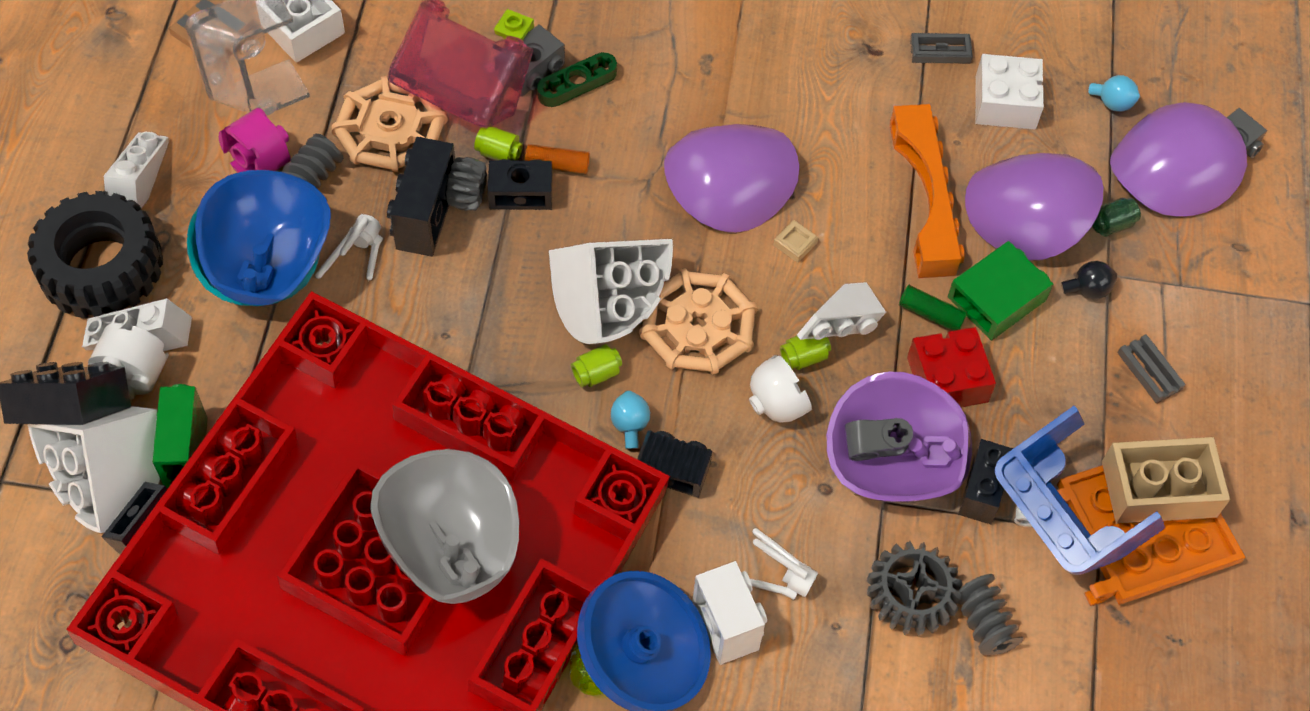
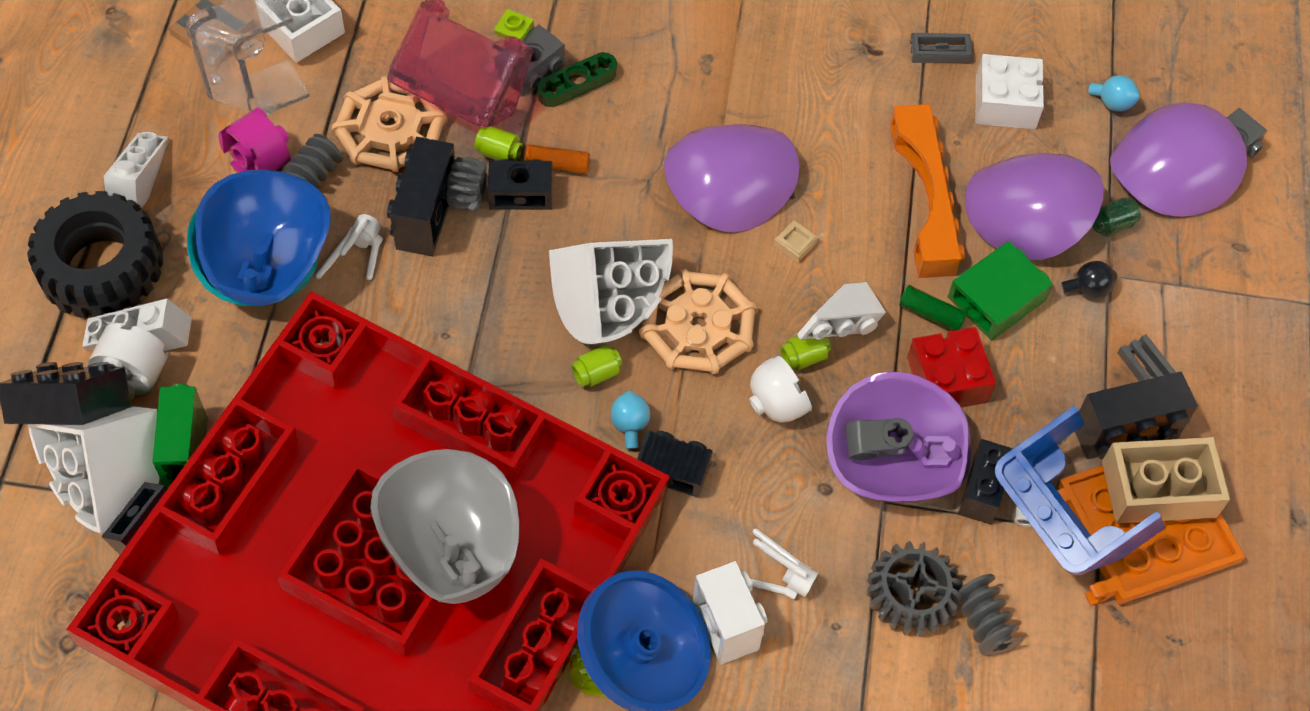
none -> black brick [1075,371,1198,460]

